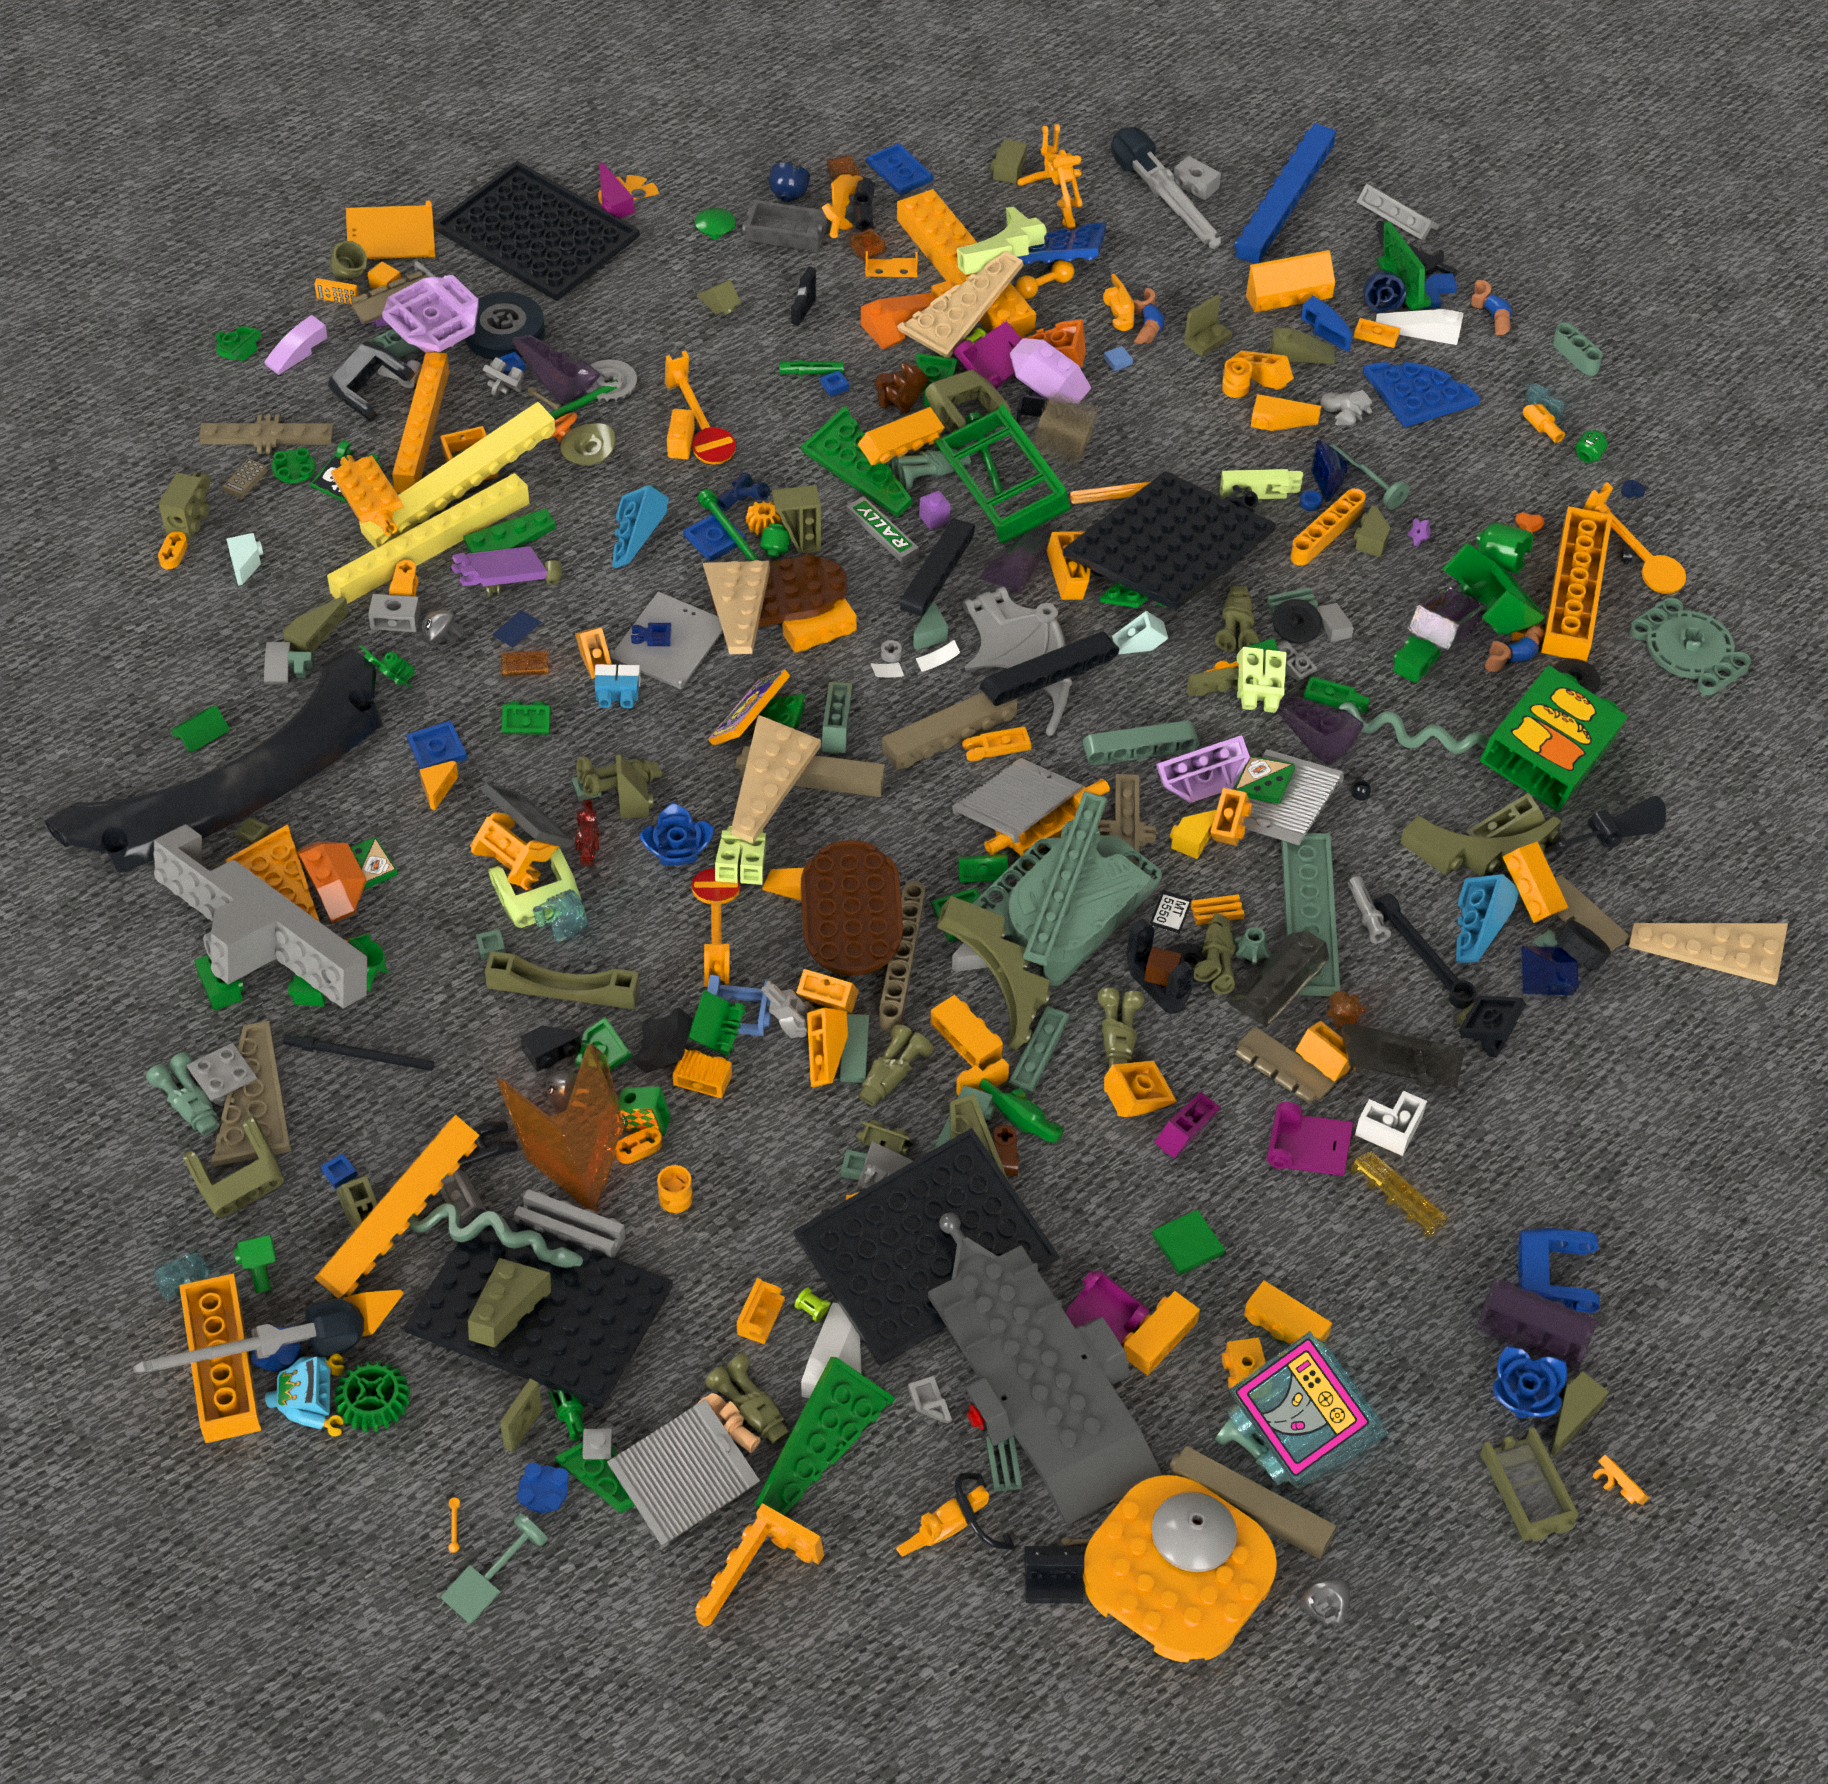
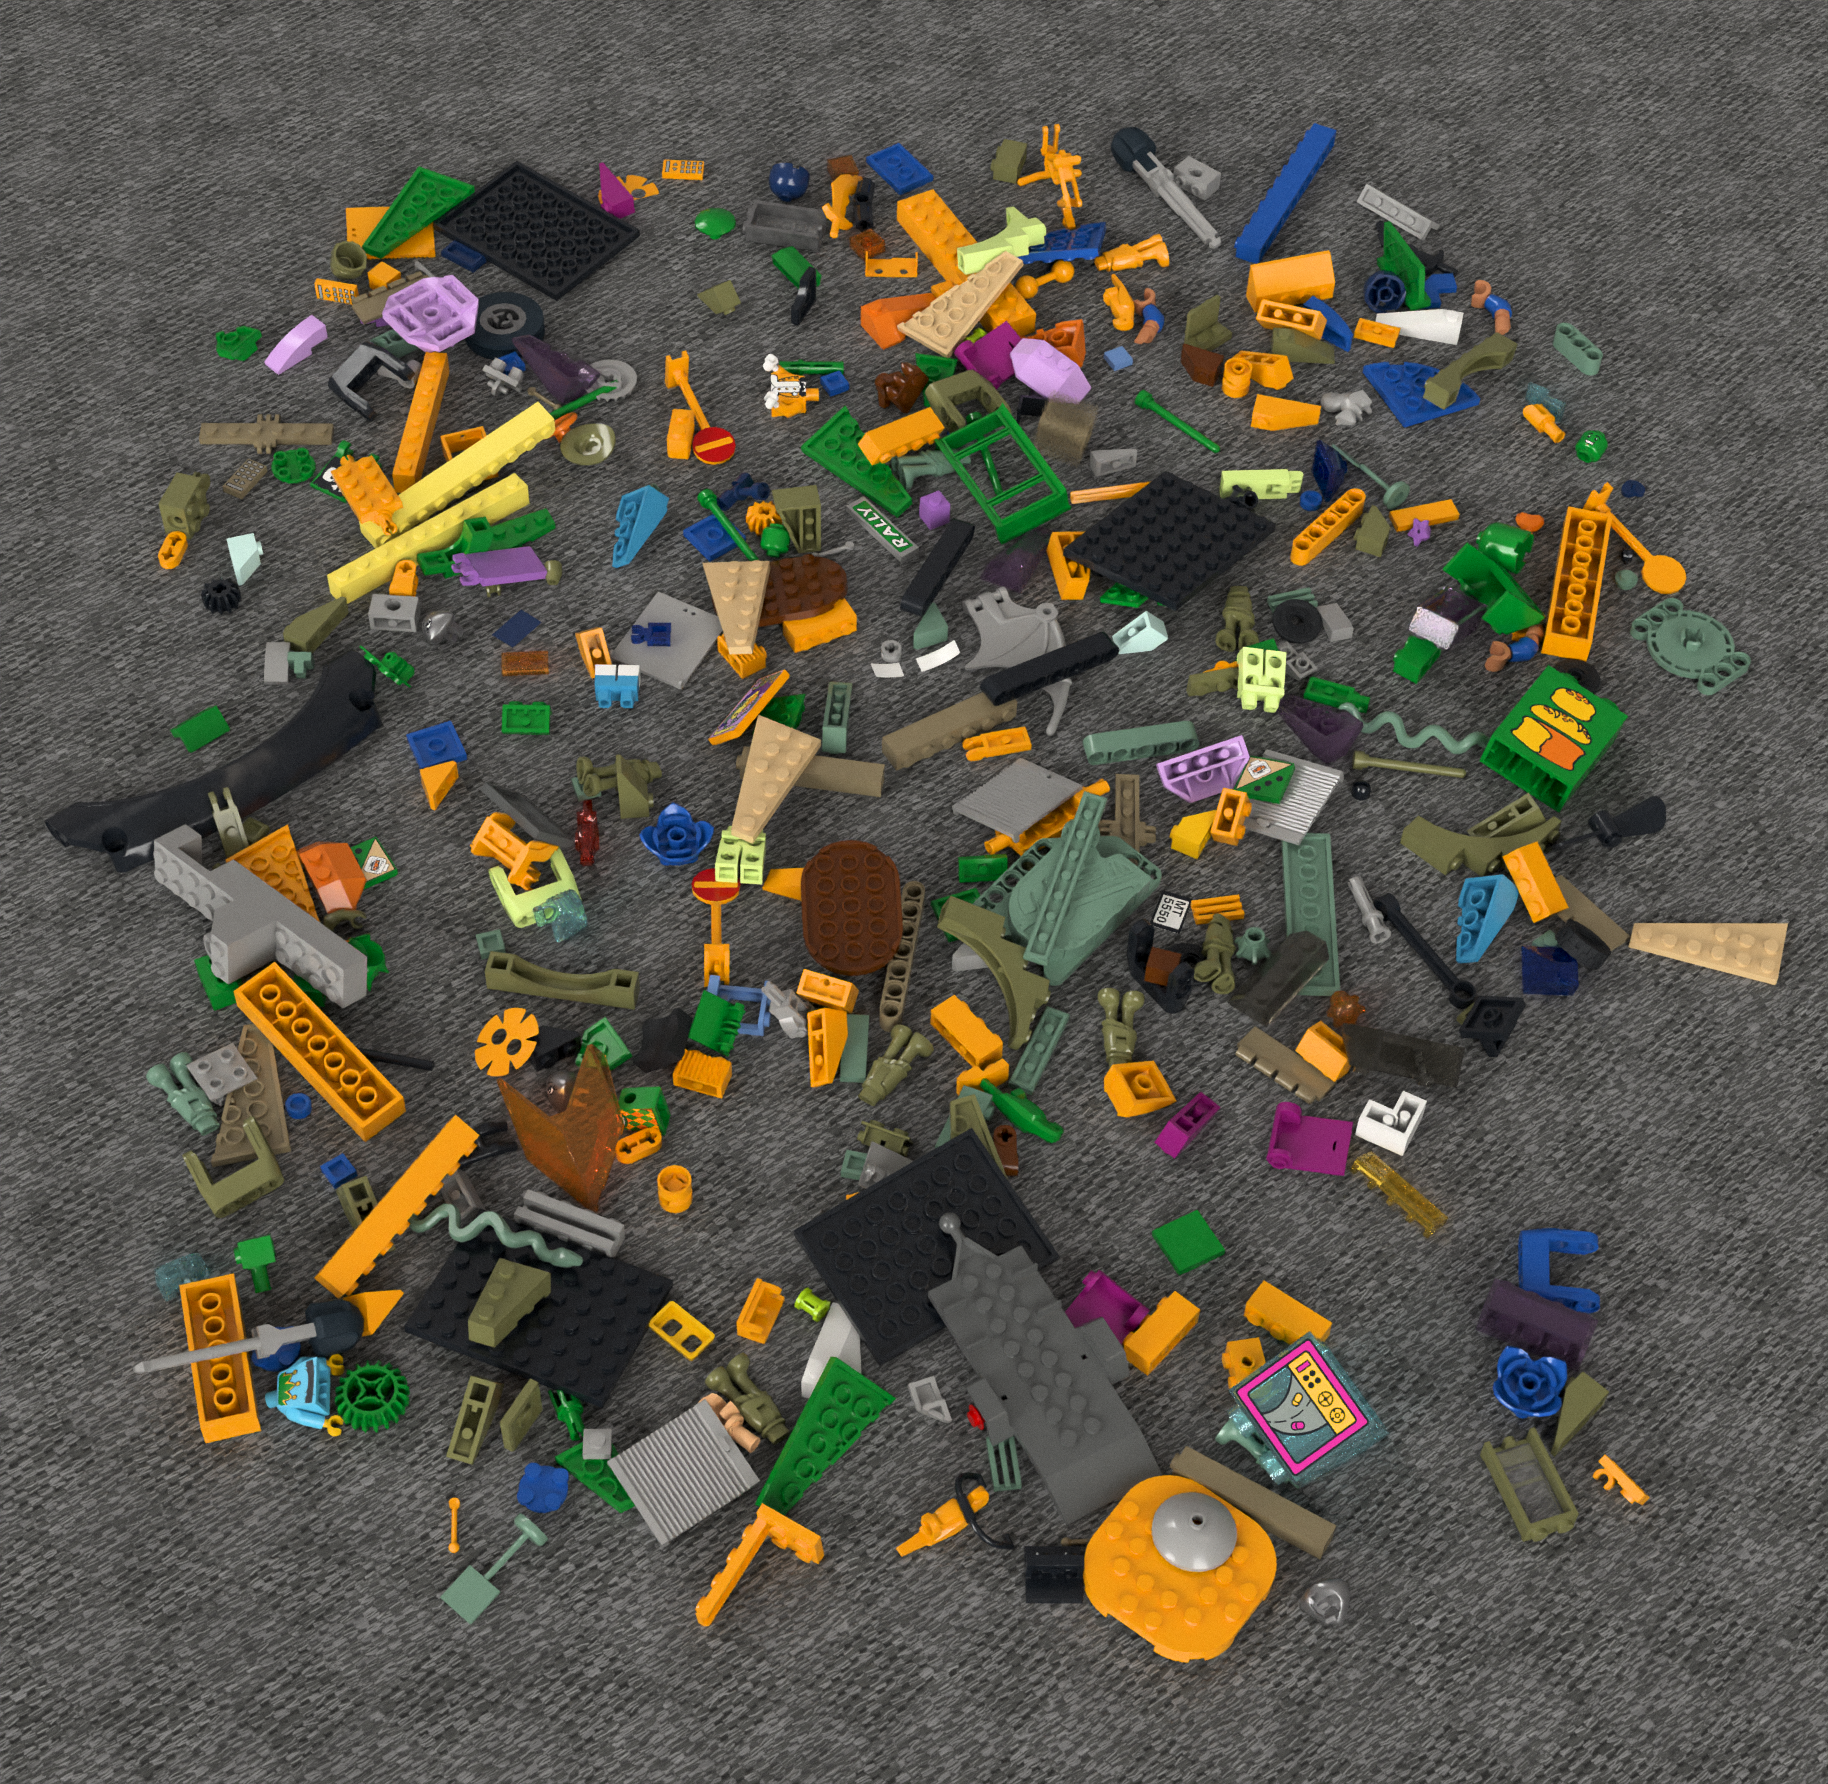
none -> black gear [201,577,241,616]
none -> olive hinge [208,787,249,858]
none -> light orange brick [234,962,406,1142]
none -> blue tile [285,1093,312,1119]
none -> olive piece [323,909,367,932]
none -> green wing [362,166,475,259]
none -> green arch [416,517,494,579]
none -> dark blue tile [441,240,487,273]
none -> olive slope [446,1375,505,1465]
none -> light orange piece [475,1008,539,1076]
none -> yellow piece [649,1301,715,1361]
none -> light orange tile [662,160,704,180]
none -> light orange brick [717,633,767,679]
none -> torso [763,354,819,418]
none -> green piece [771,246,822,290]
none -> light grey hinge [812,541,854,557]
none -> light grey slope [1089,449,1137,477]
none -> light orange piece [1094,234,1169,272]
none -> green piece [1135,390,1220,453]
none -> reddish brown slope [1181,343,1224,387]
none -> light orange brick [1256,299,1327,340]
none -> olive piece [1352,750,1466,778]
none -> light orange tile [1389,499,1460,532]
none -> olive arch [1423,332,1518,410]
none -> sand green plate [1615,570,1638,590]

